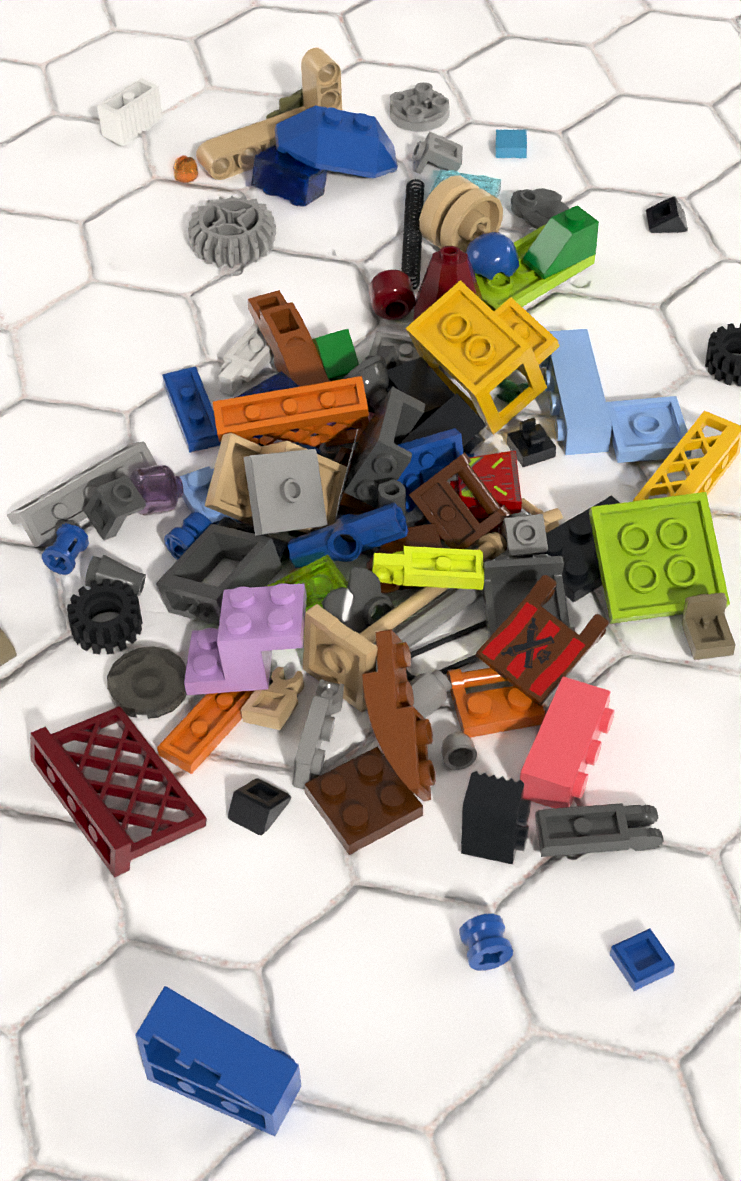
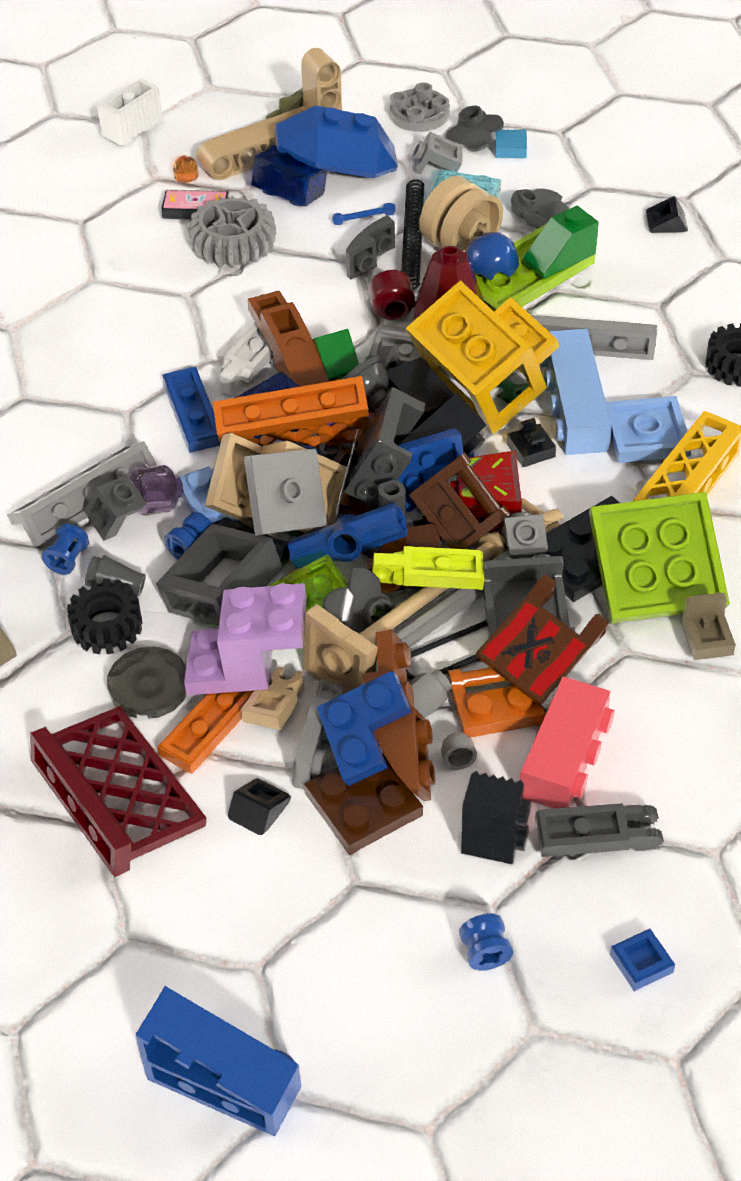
none -> tile [161,190,229,219]
none -> blue plate [317,670,412,786]
none -> blue hinge [332,203,396,225]
none -> dark grey slope [346,215,395,280]
none -> dark grey plate [446,105,504,152]
none -> light grey fence [531,315,658,360]

